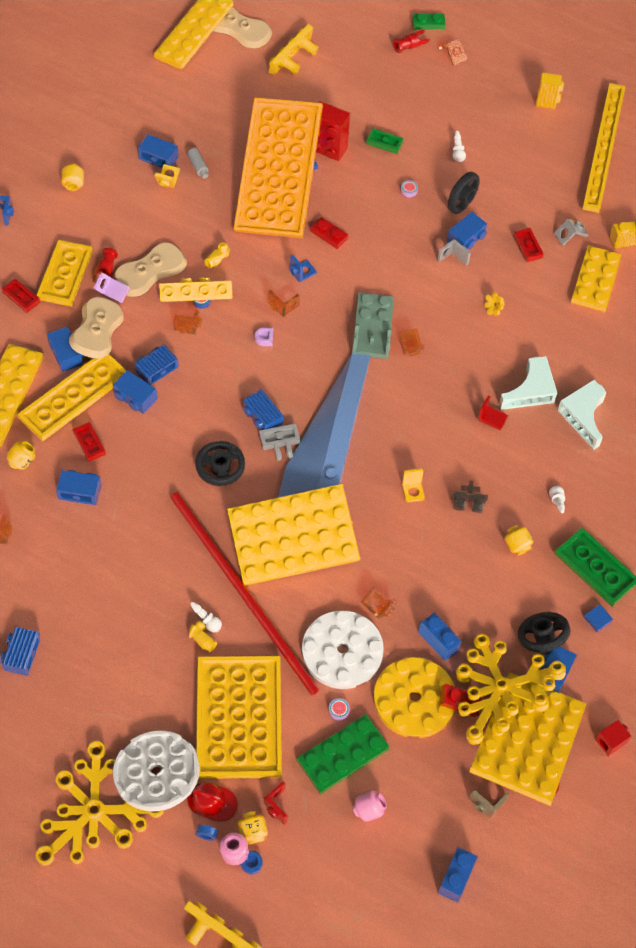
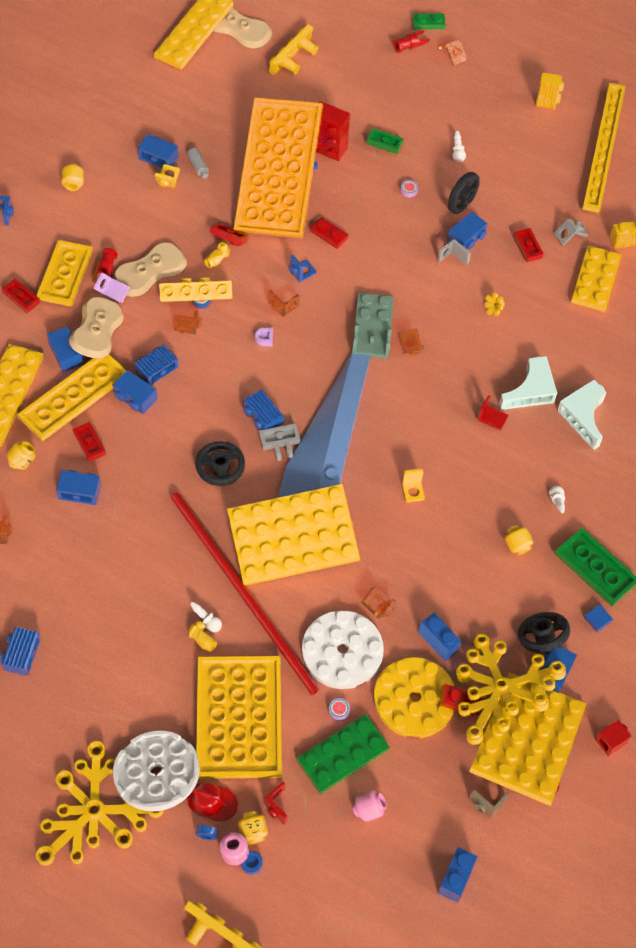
clear smoke hips [451,480,488,513] -> none
none -> red plate [209,222,249,246]

